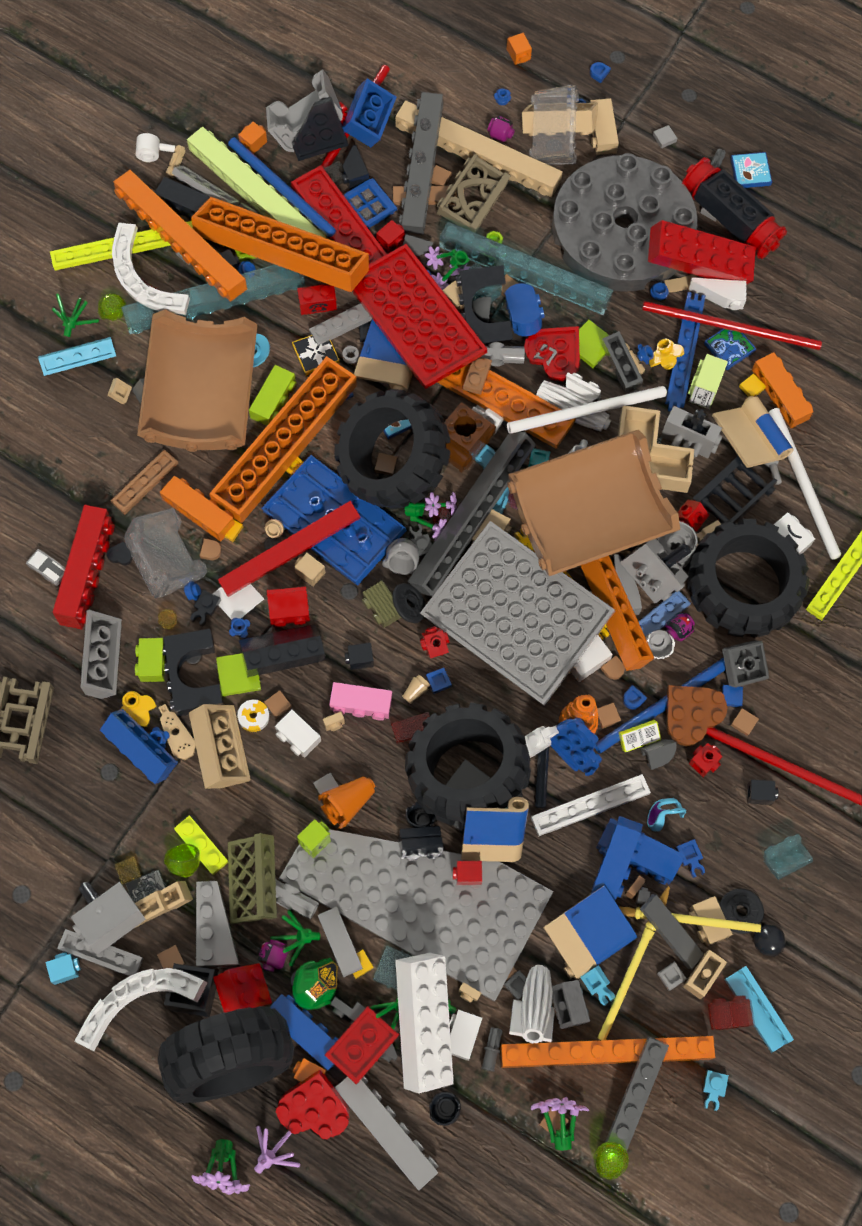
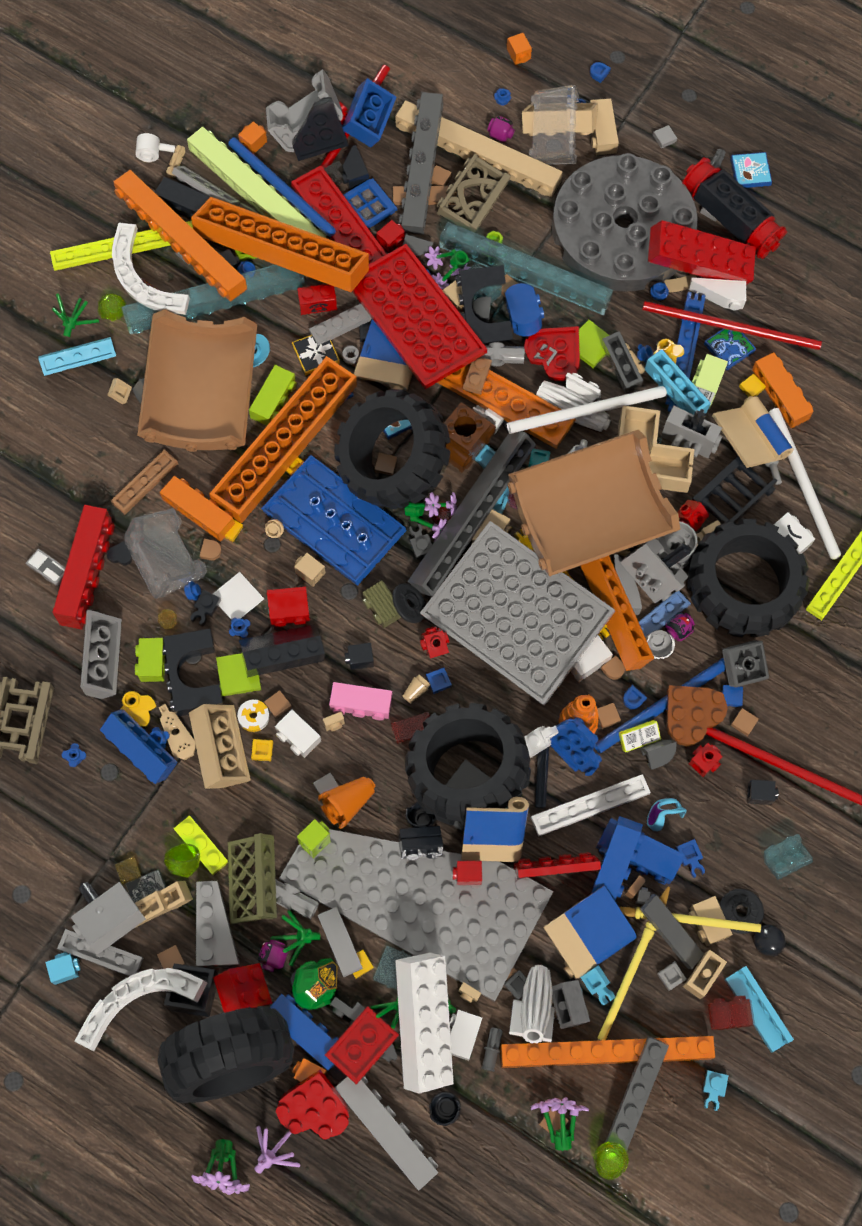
red tile [218,501,361,597] -> none
light grey piece [382,538,419,575] -> none
none -> blue plate [62,743,86,767]
none -> yellow tile [251,739,273,761]
none -> red plate [514,852,601,878]
none -> medium azure brick [645,349,711,415]

